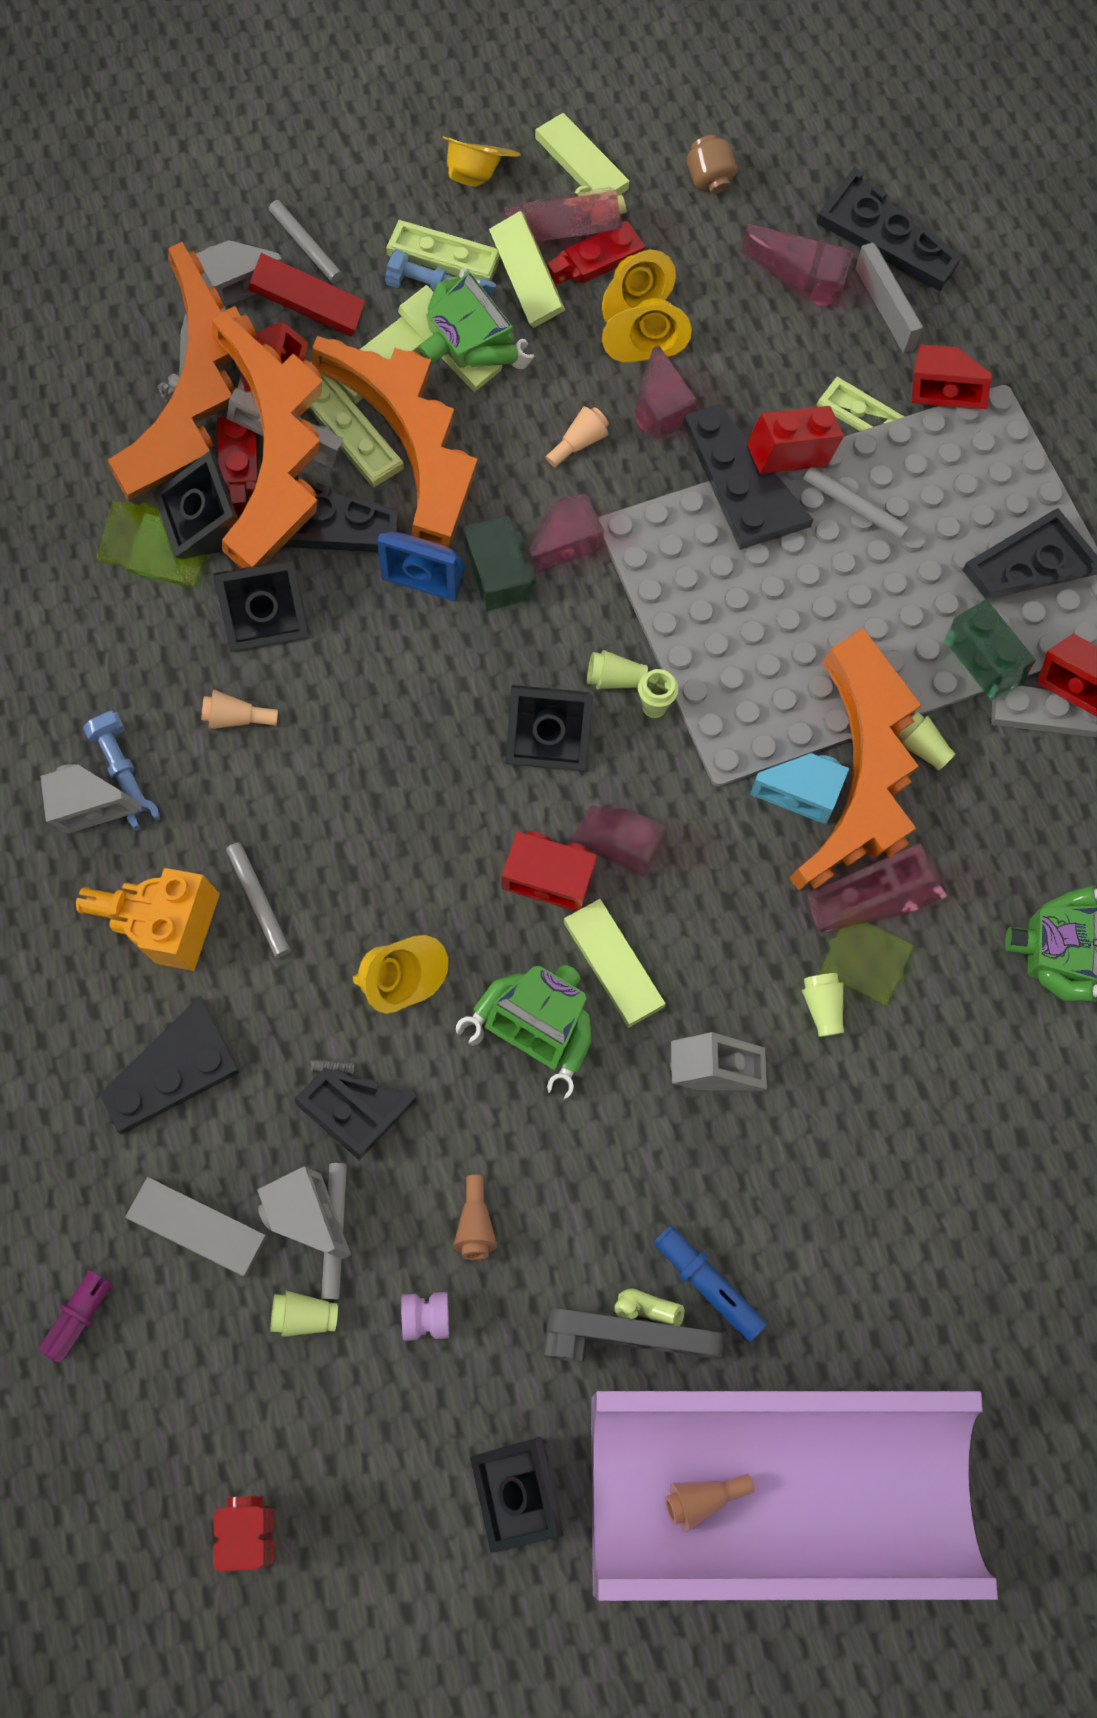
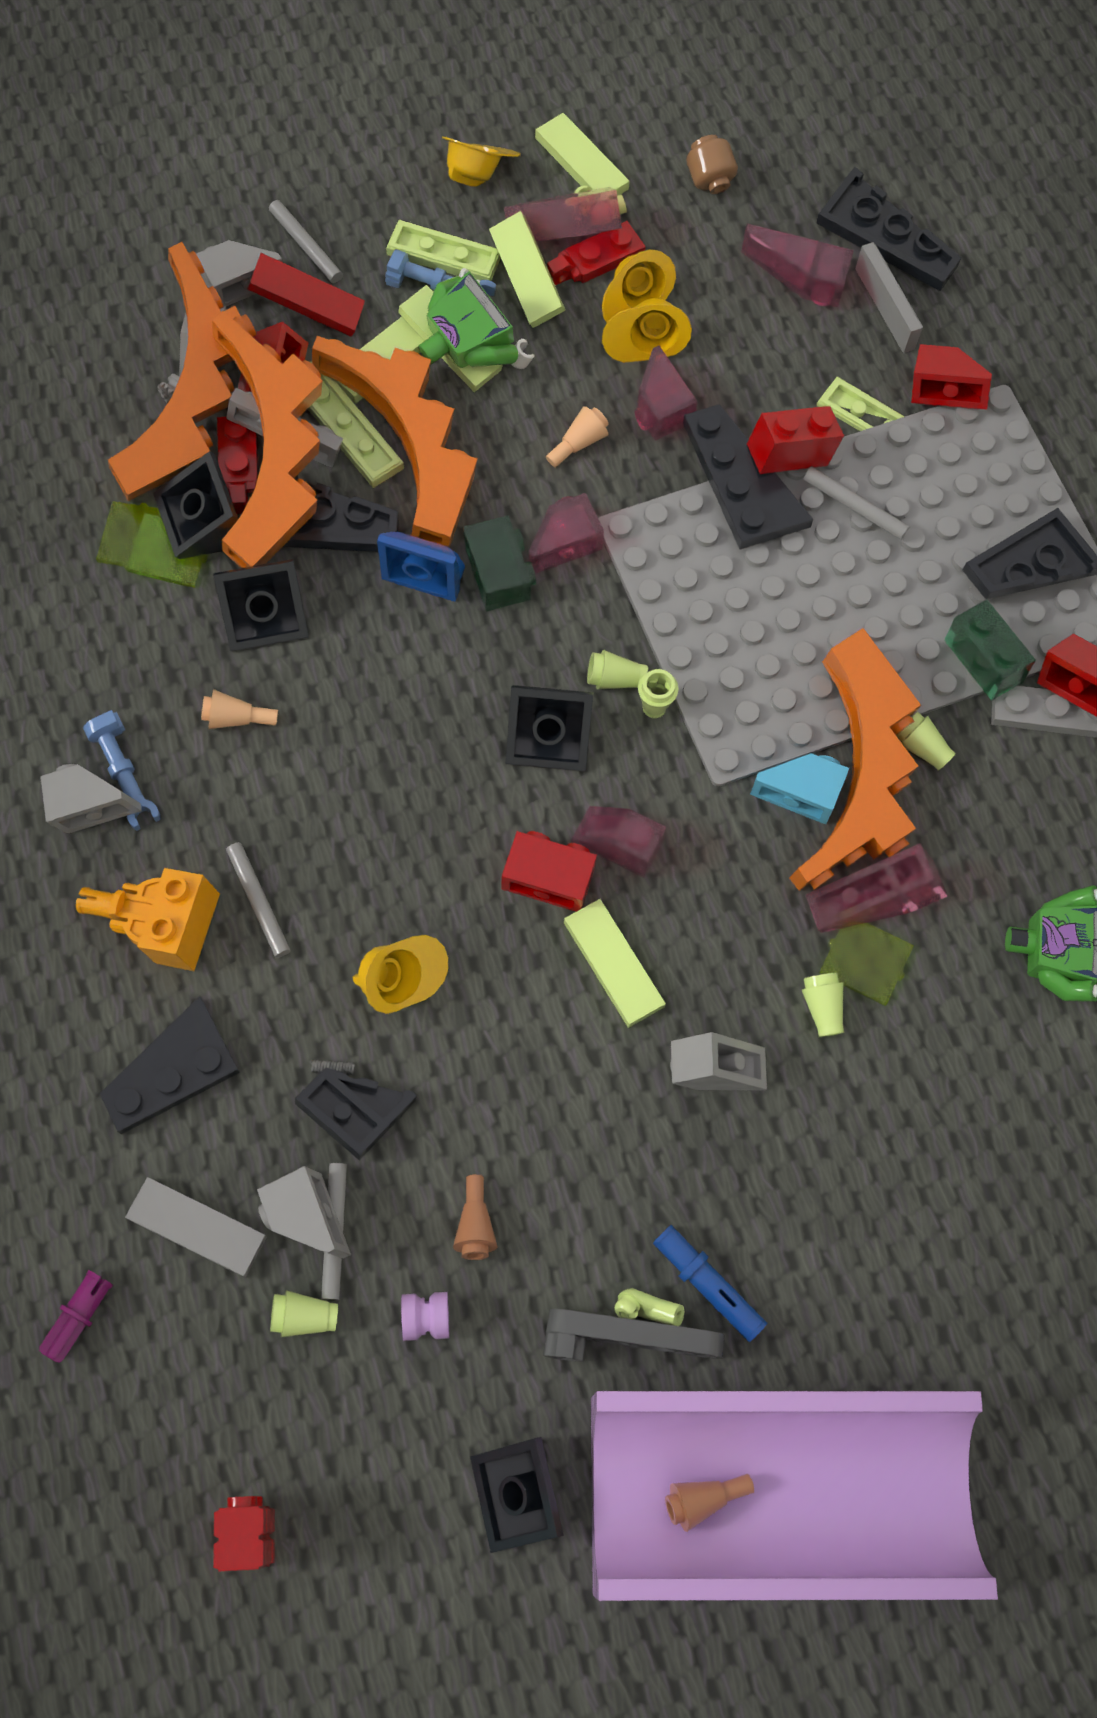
bright green torso [456,965,592,1100] -> none

